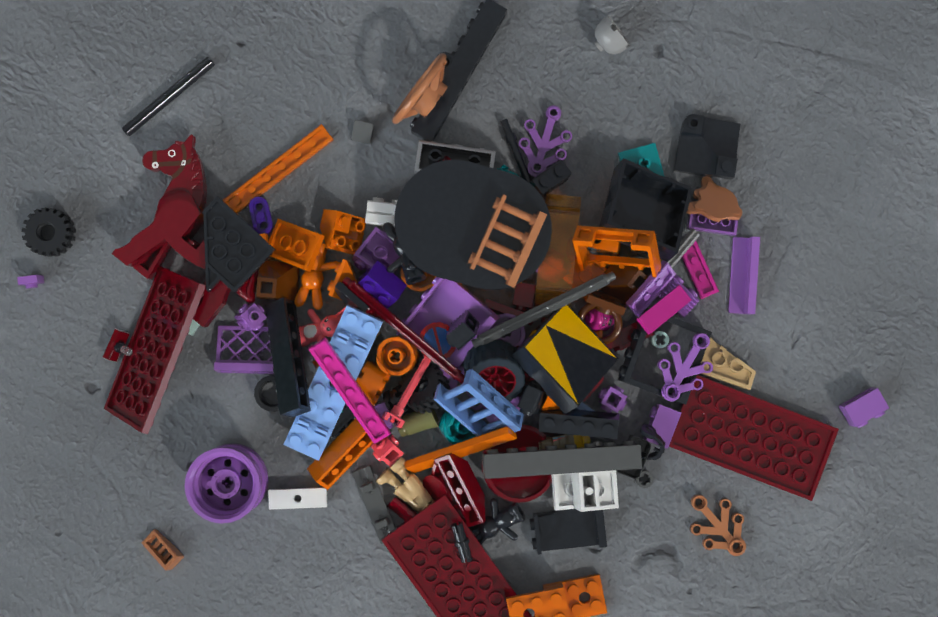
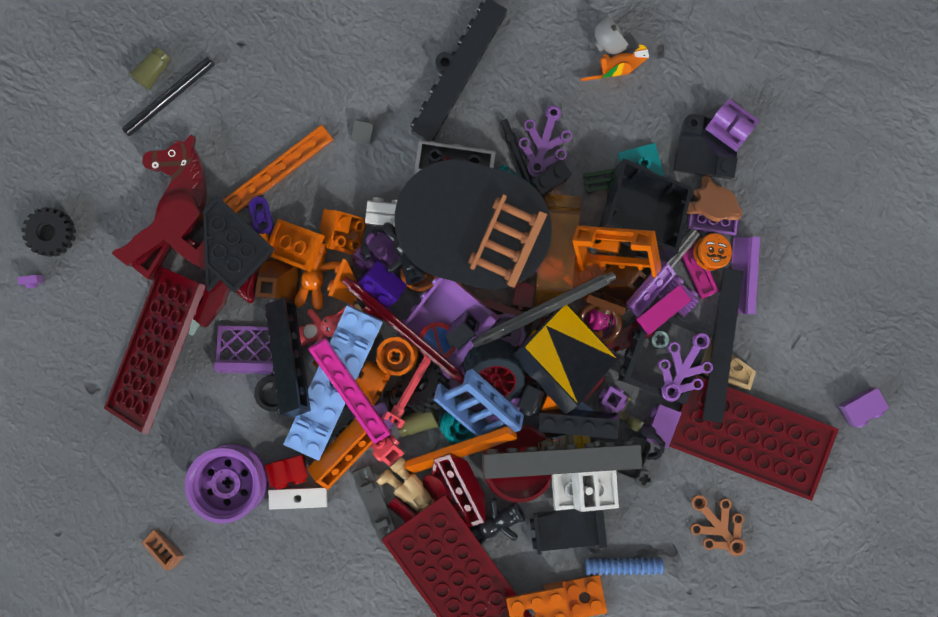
dark red piece [102,328,133,362] -> none
medium lavender brick [234,303,267,331] -> none
black tile [335,282,369,312] -> none
nougat piece [392,53,448,124] -> none
black pin [451,521,473,563] -> none
none -> olive plant [128,47,171,91]
none -> red brick [264,454,310,490]
none -> black piece [360,225,393,261]
none -> orange animal [580,44,649,81]
none -> dark green tile [583,169,614,193]
none -> medium blue piece [585,557,664,575]
none -> olive plate [618,395,647,432]
none -> orange head [693,233,732,271]
none -> black tile [702,268,744,423]
none -> medium lavender plate [706,99,760,152]

